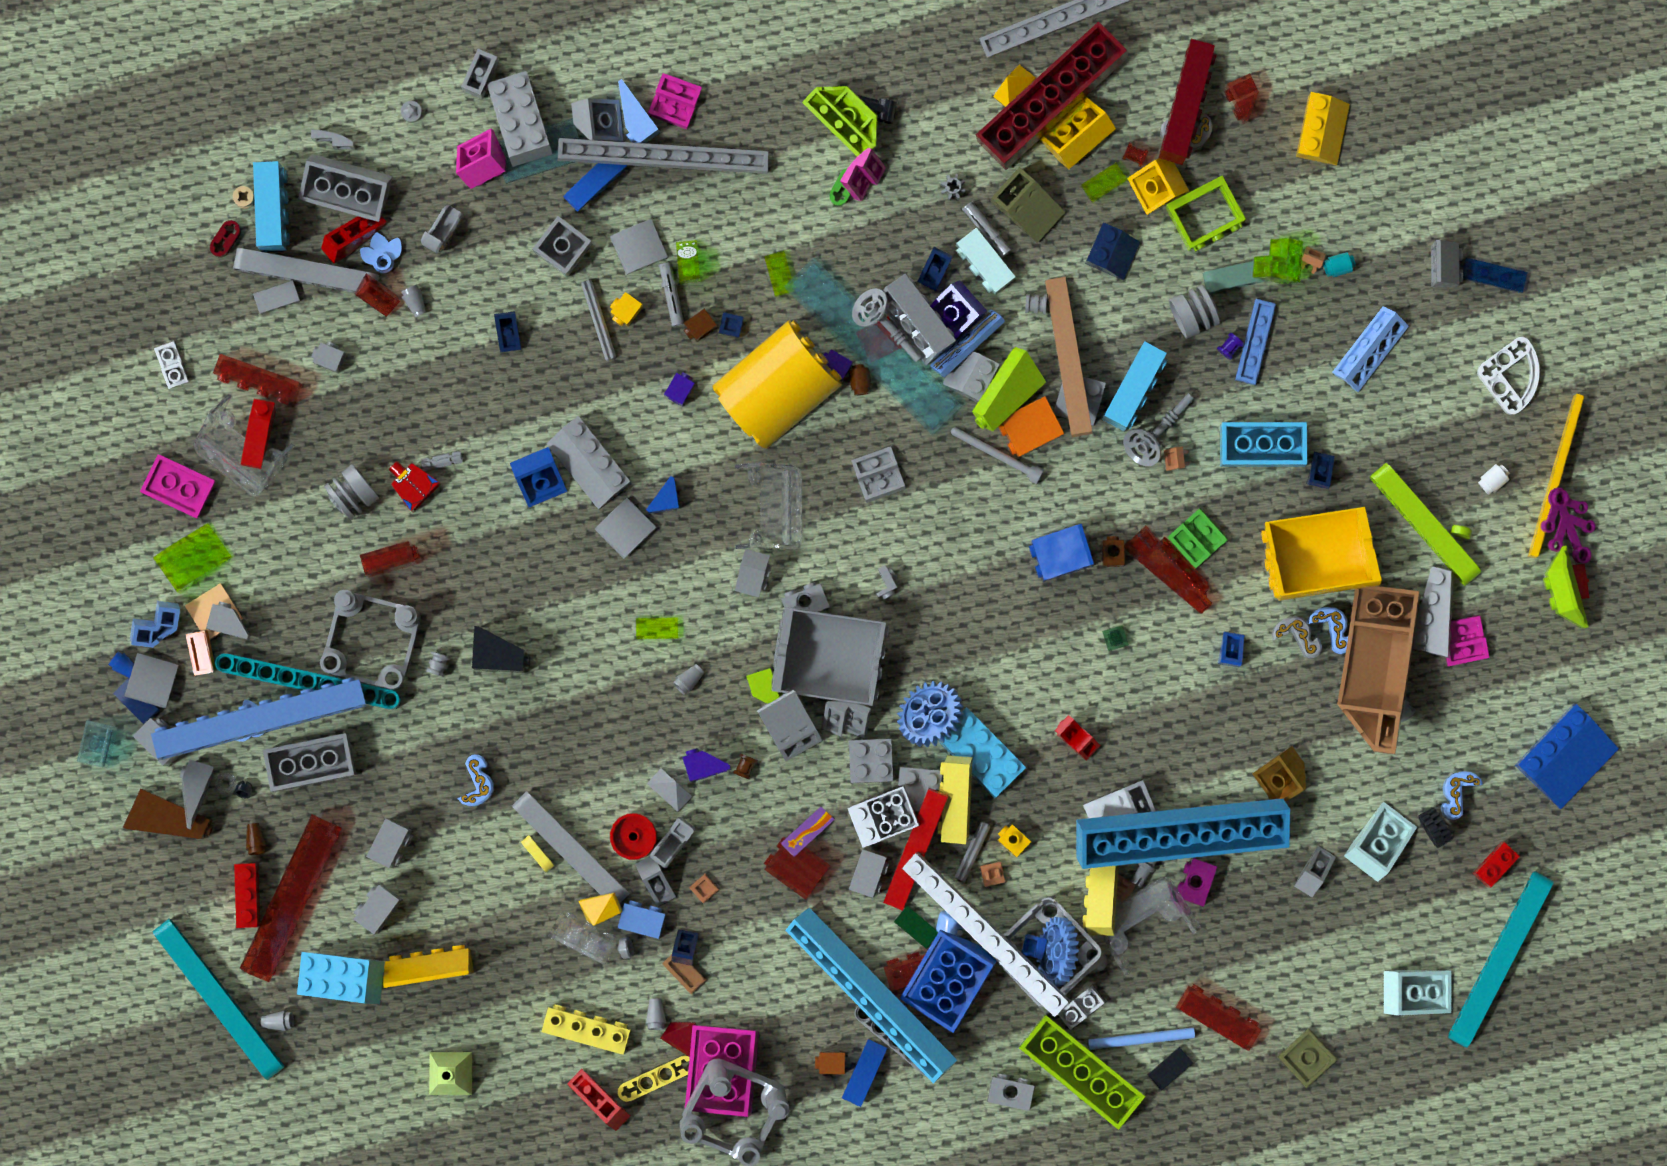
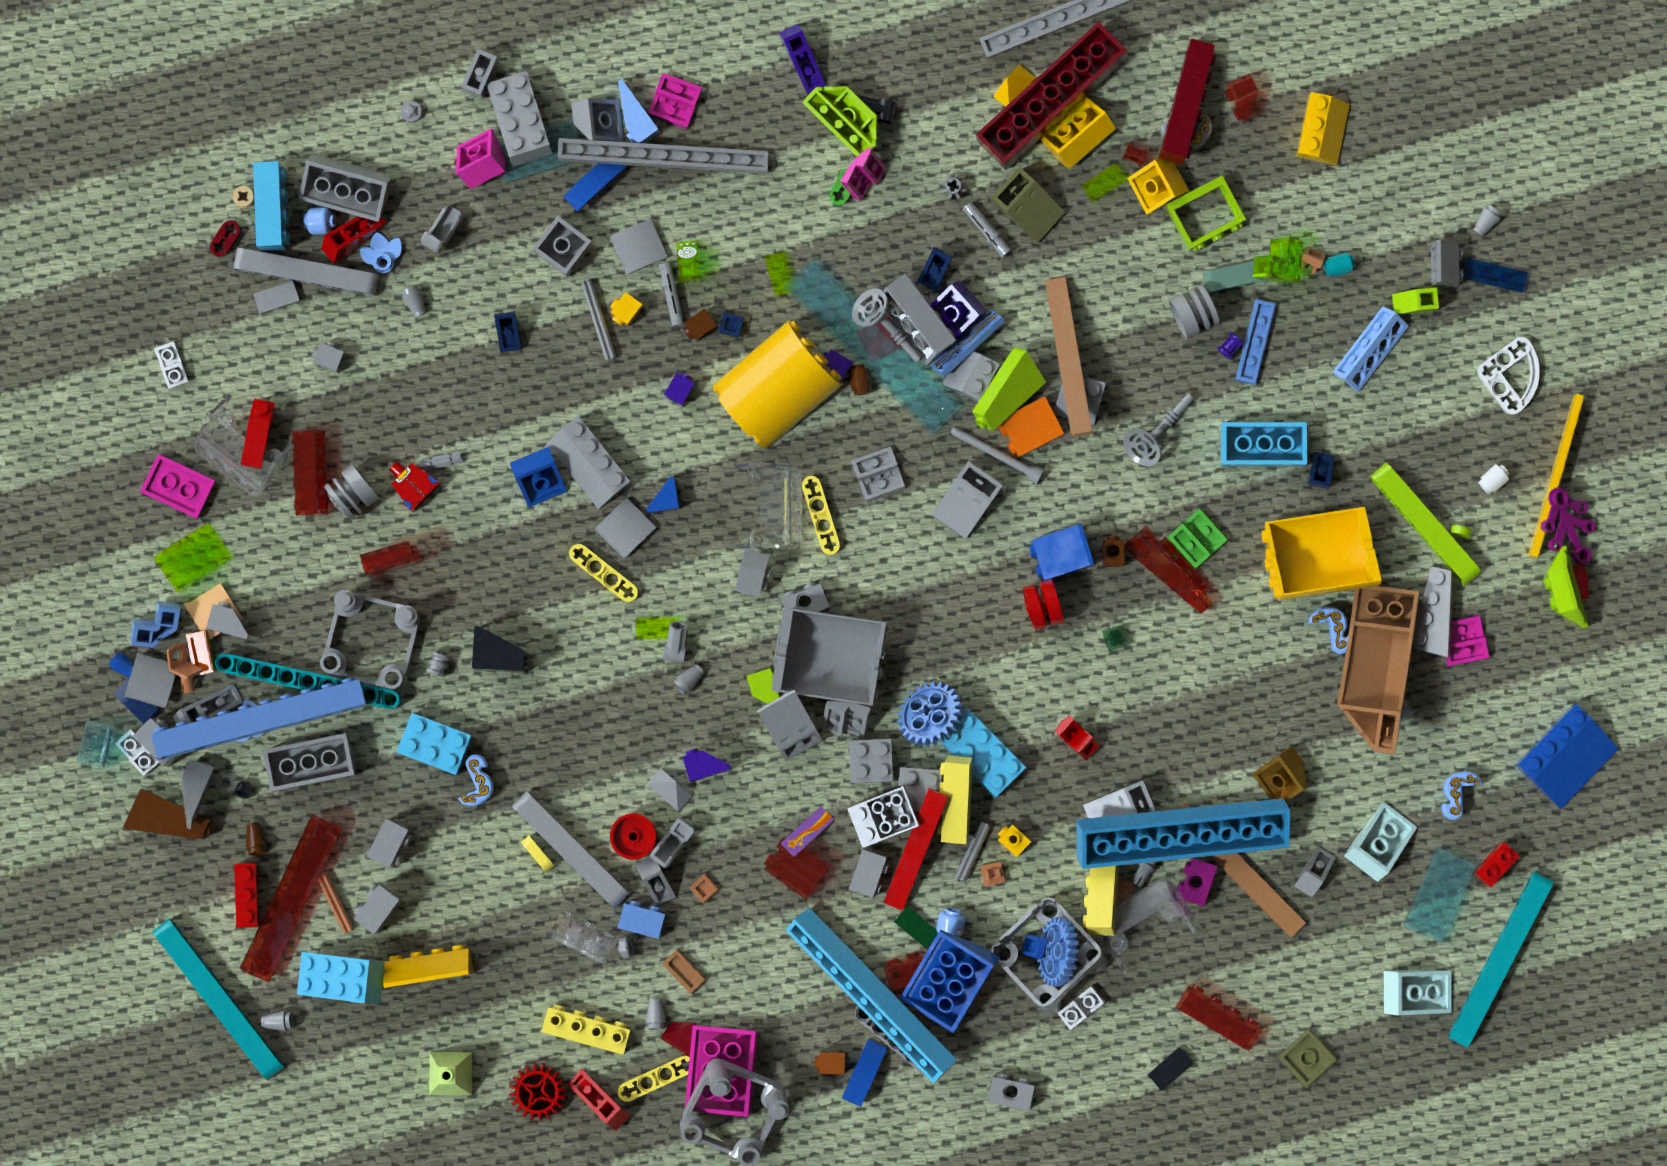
clear red brick [213,354,302,405] -> none
light grey slope [311,130,355,150] -> none
clear red slope [355,273,400,317] -> none
yellow slope [578,892,622,926] -> none
dark blue slope [671,929,699,966] -> none
reddish brown bush [733,753,758,780] -> none
light grey bracket [876,565,897,599] -> none
plate [902,852,1070,1017] -> none
light aqua brick [956,228,1015,295] -> none
lime brick [1018,1015,1145,1130] -> none
light grey bush [1025,294,1047,315] -> none
dark blue slope [1085,222,1140,281] -> none
light blue piece [1088,1028,1195,1050] -> none
medium azure brick [1102,341,1168,431] -> none
nougat tile [1164,447,1190,471] -> none
blue slope [1218,632,1244,668] -> none
light grey animal [1271,616,1322,659] -> none
black tyre [1418,807,1453,848] -> none
none -> white slope [115,729,159,776]
none -> nougat bracket [166,642,203,693]
none -> light grey slope [173,684,243,724]
none -> clear red brick [291,429,329,517]
none -> light blue head [303,207,336,235]
none -> nougat axle [318,874,354,933]
none -> medium azure brick [397,713,473,776]
none -> red gear [509,1063,567,1121]
none -> light yellow beam [569,544,638,602]
none -> light grey piece [663,621,688,664]
none -> dark purple slope [779,24,826,94]
none -> light yellow beam [802,476,840,555]
none -> light grey slope [931,461,1003,539]
none -> red wheel [1022,579,1064,632]
none -> medium nougat tile [1179,802,1306,938]
none -> lime slope [1392,287,1439,315]
none -> clear light blue plate [1403,848,1476,943]
none -> light grey cone [1473,204,1502,236]

